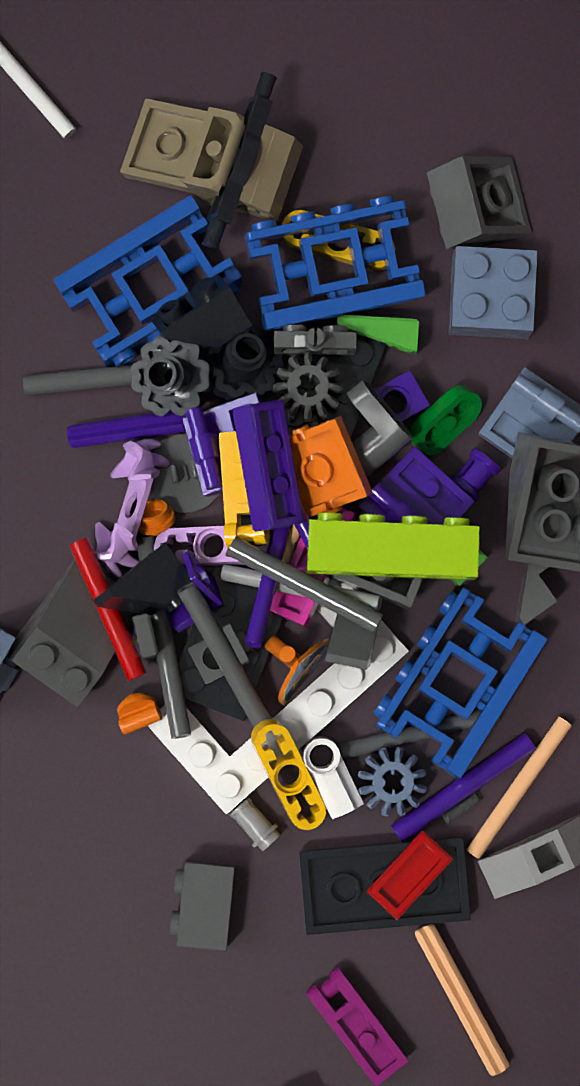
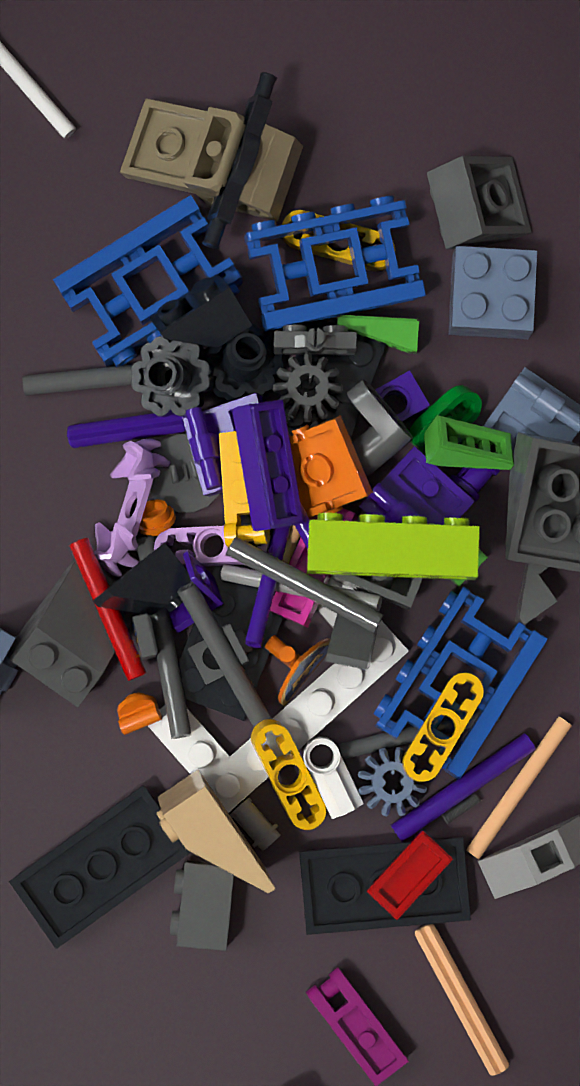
none -> black plate [9,785,191,949]
none -> tan slope [156,769,275,894]
none -> yellow beam [402,673,484,782]
none -> bright green slope [424,415,514,470]

